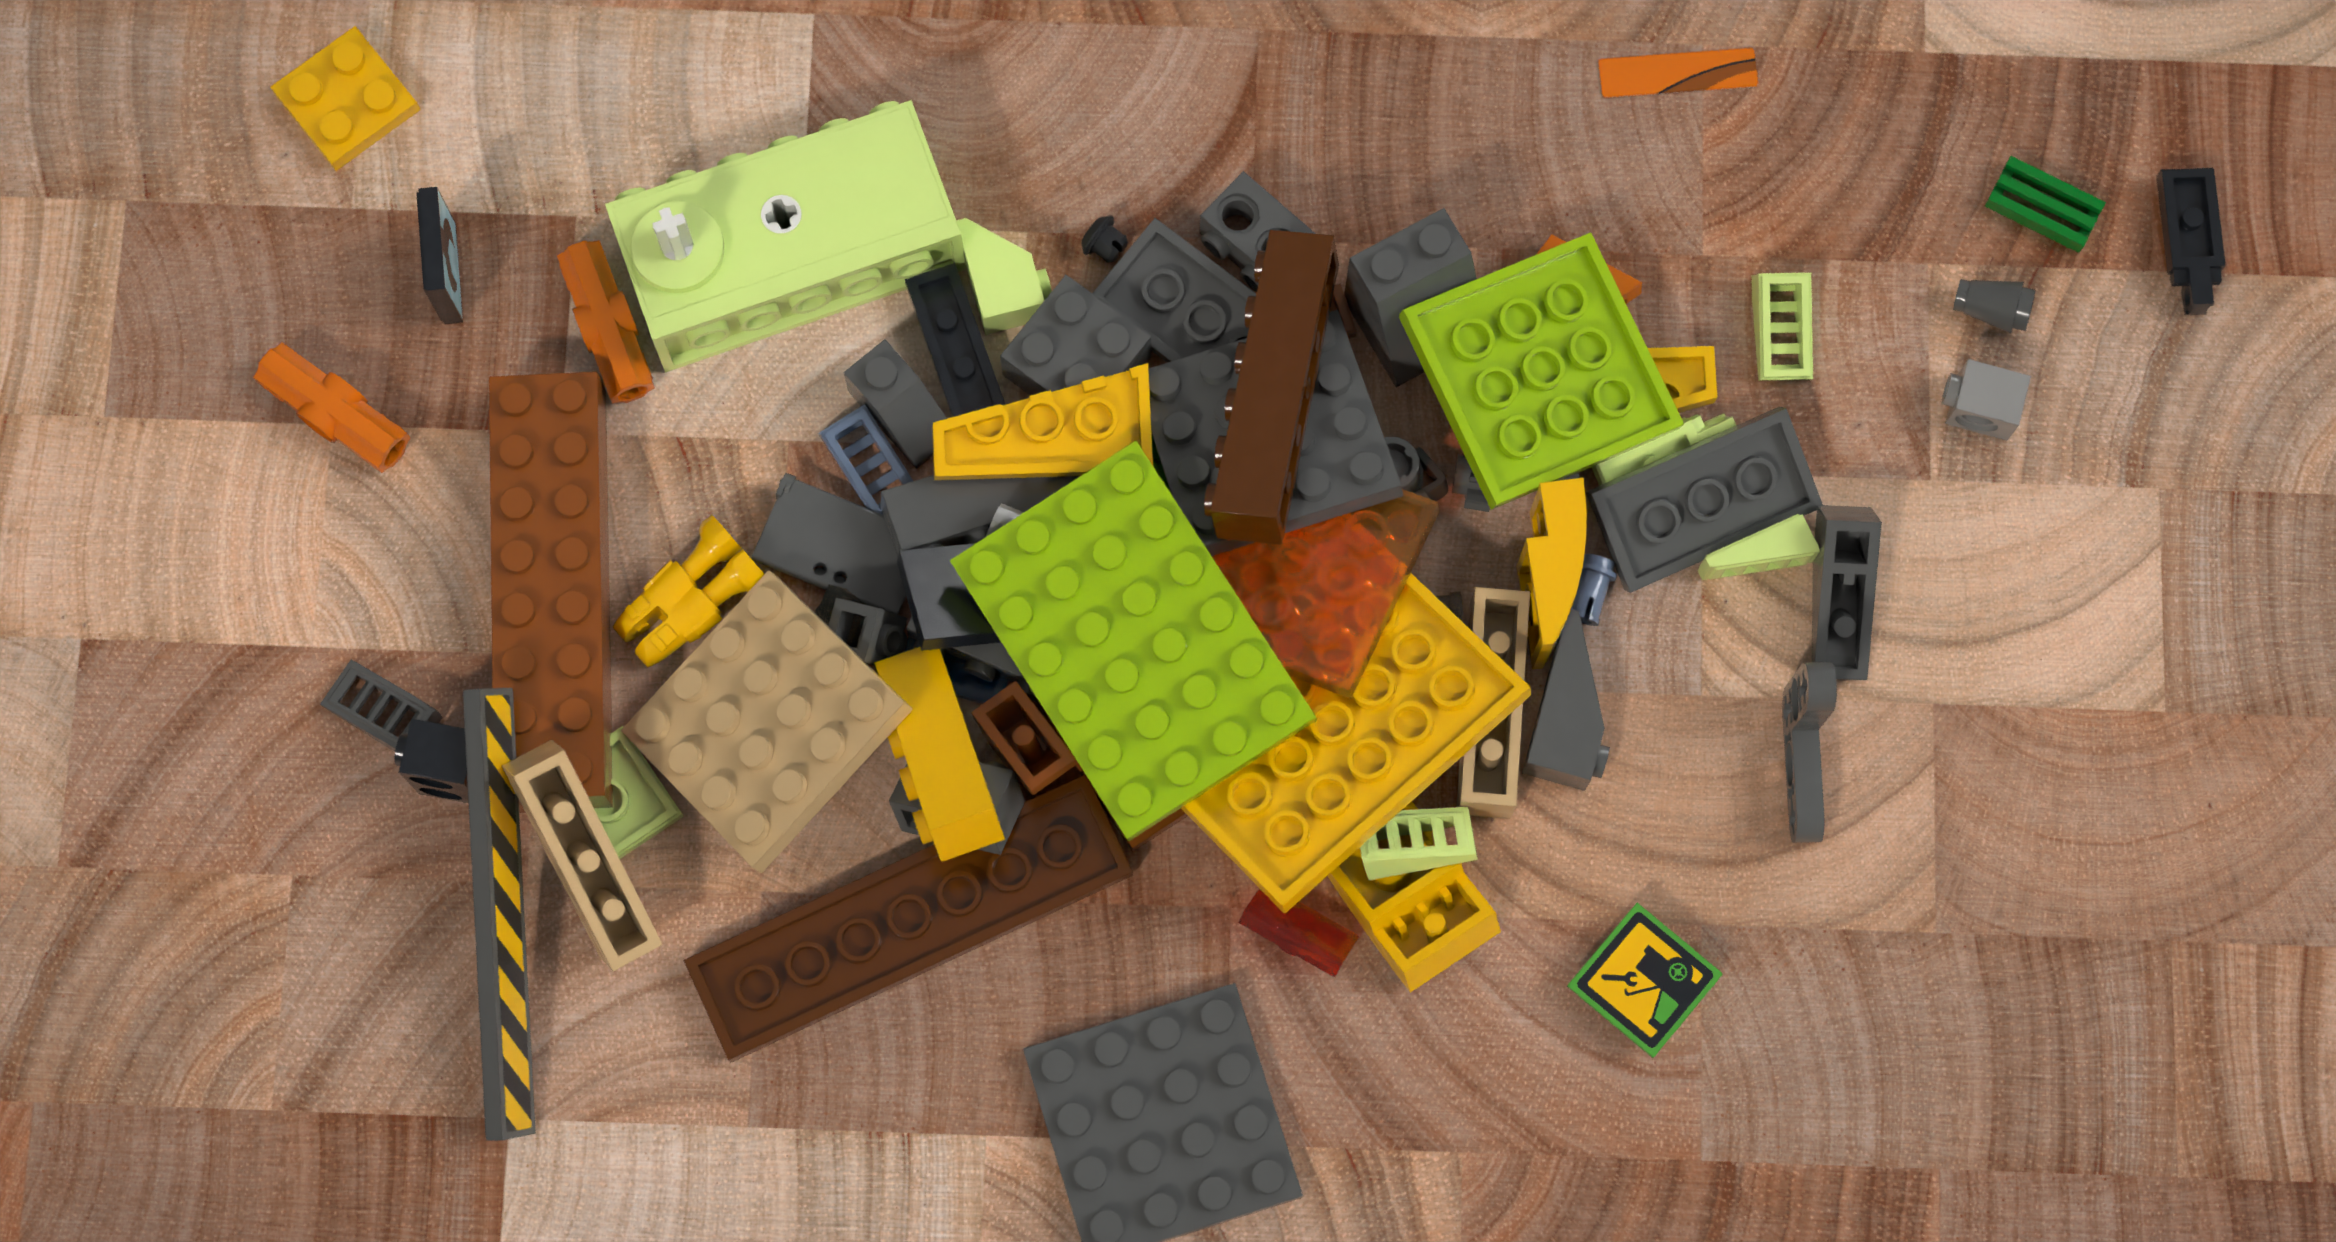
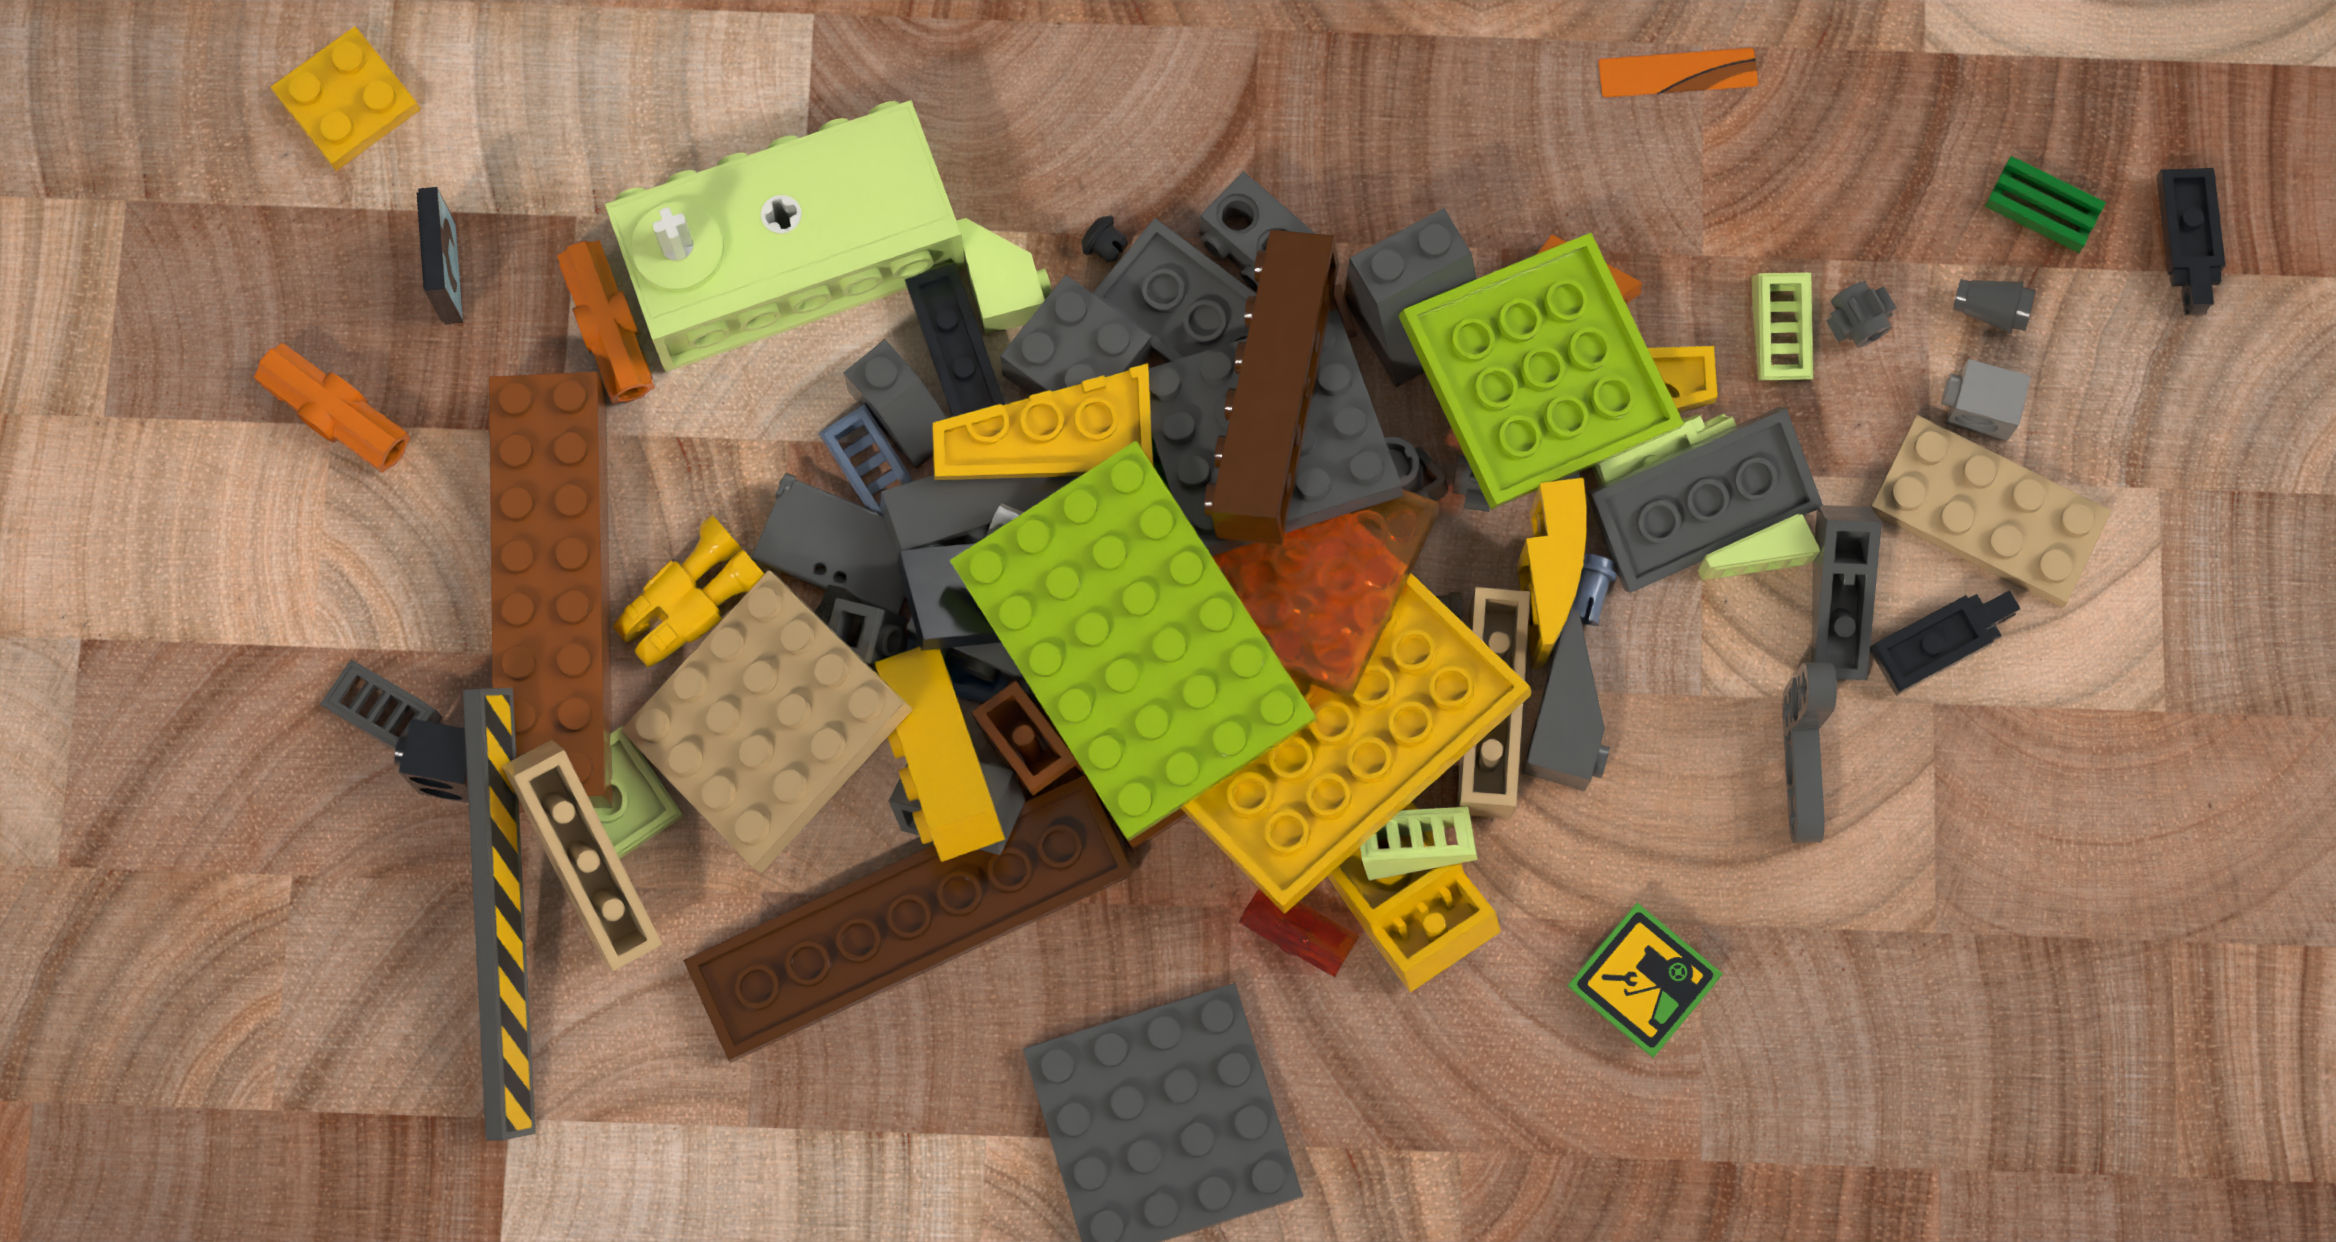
none -> dark grey gear [1826,281,1897,348]
none -> tan plate [1870,415,2112,608]
none -> black hinge [1870,590,2021,696]

